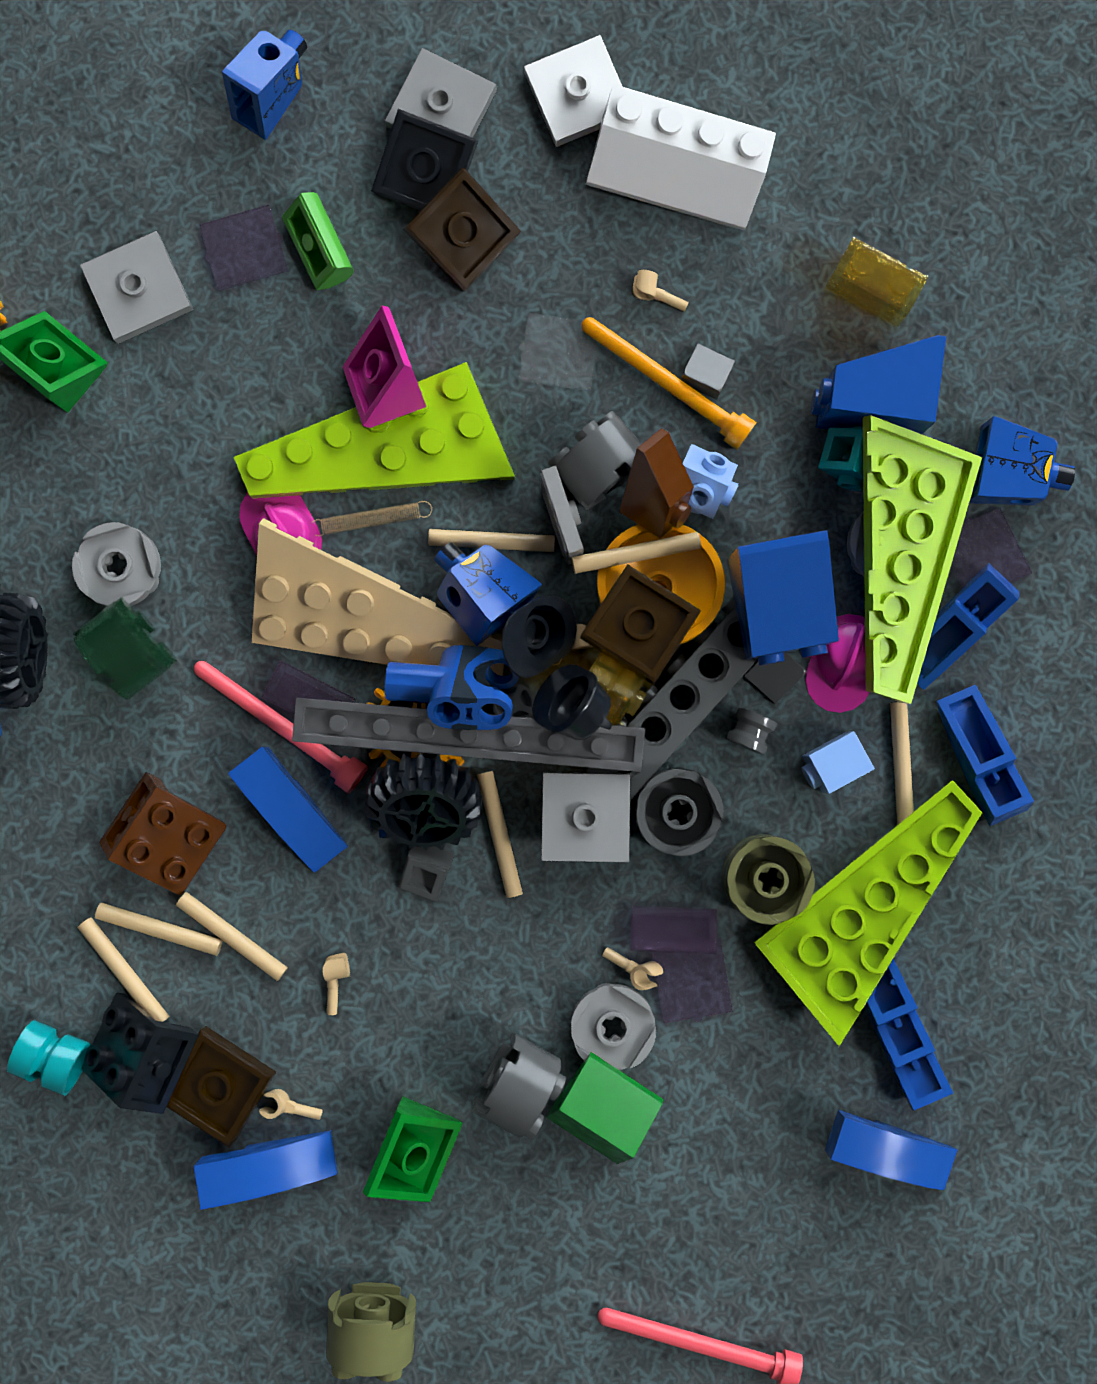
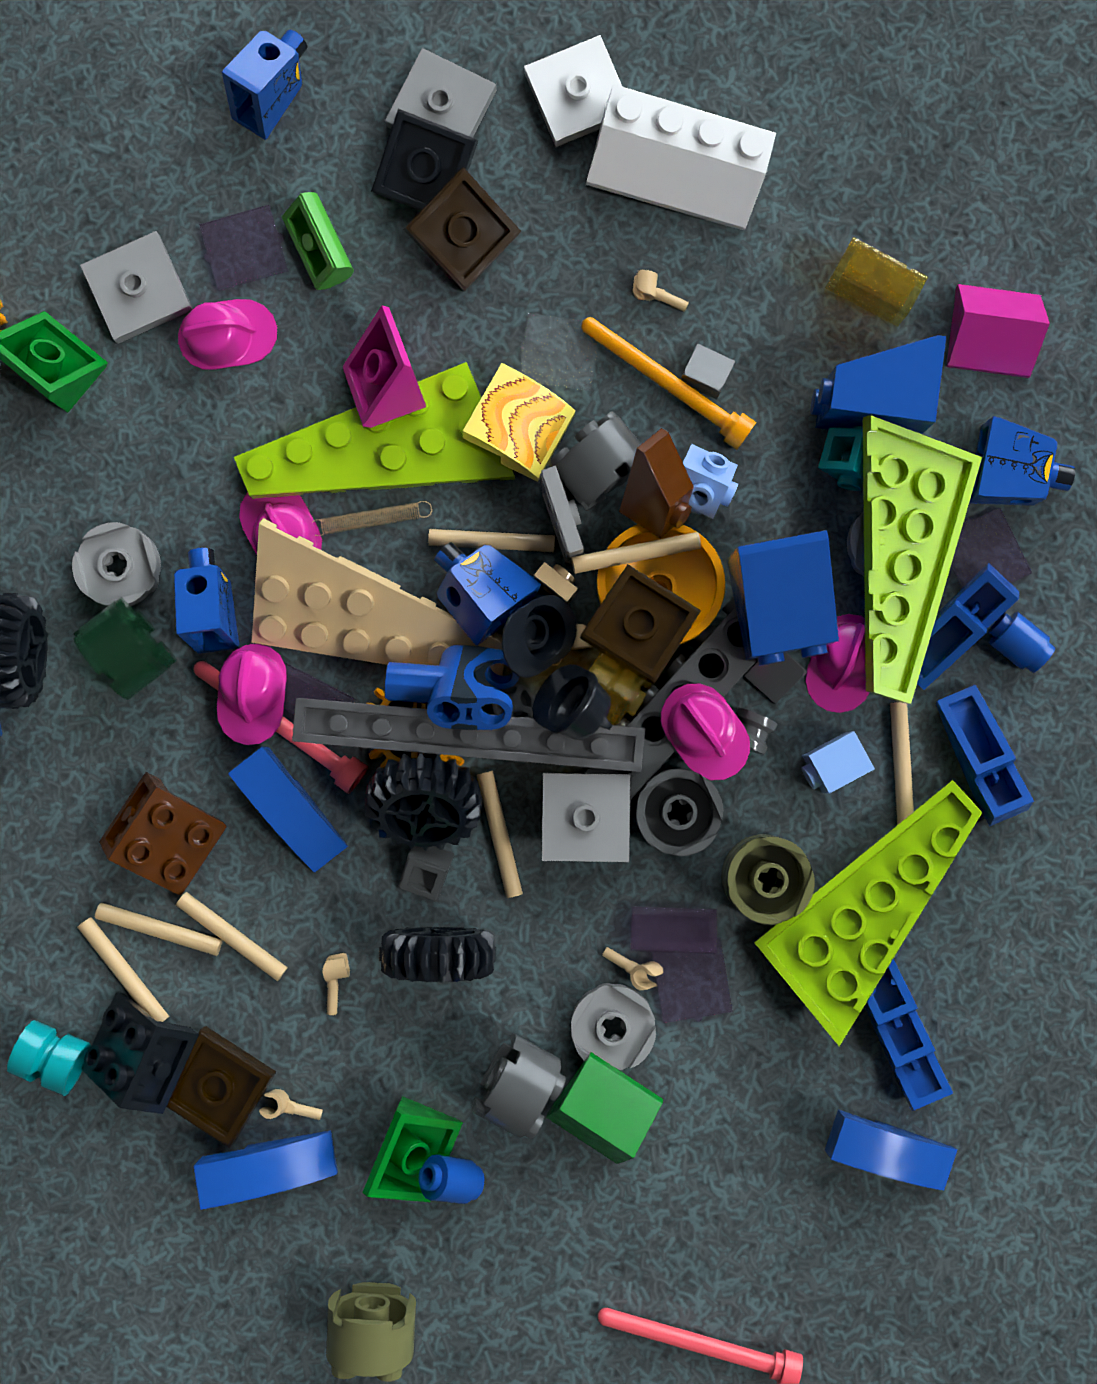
none -> blue torso [174,548,240,654]
none -> dark pink piece [178,299,277,370]
none -> dark pink piece [217,644,287,745]
none -> black gear [379,927,496,983]
none -> blue brick [419,1155,484,1204]
none -> slope [463,363,576,482]
none -> tan plate [534,562,578,604]
none -> dark pink piece [661,683,750,780]
none -> dark pink slope [946,284,1050,378]
none -> blue brick [988,612,1055,673]

